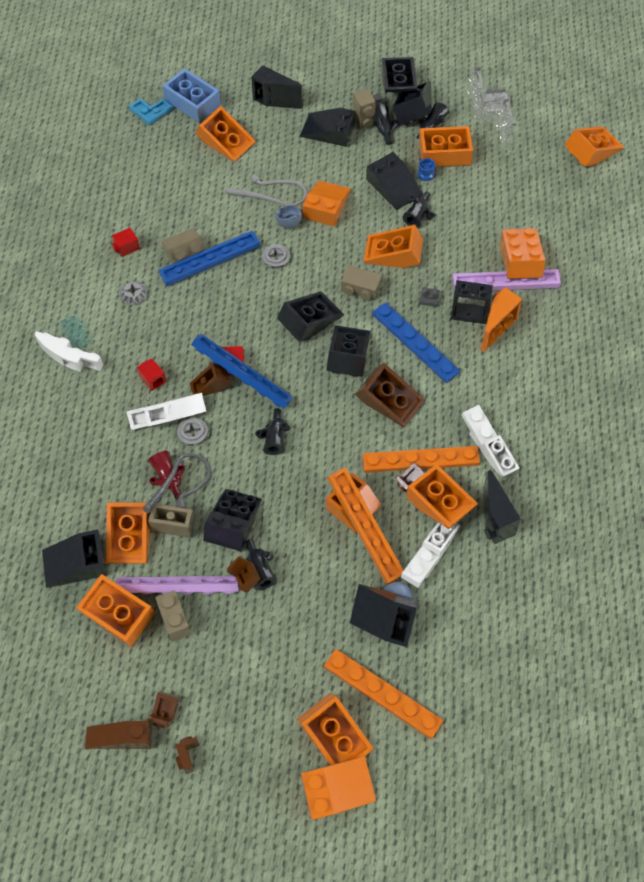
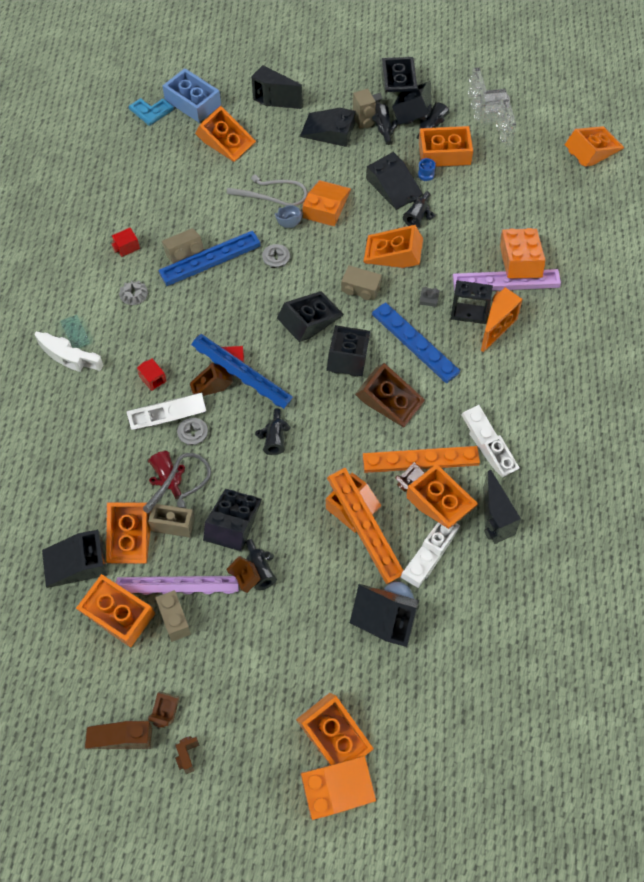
orange plate [324,649,443,740] -> none

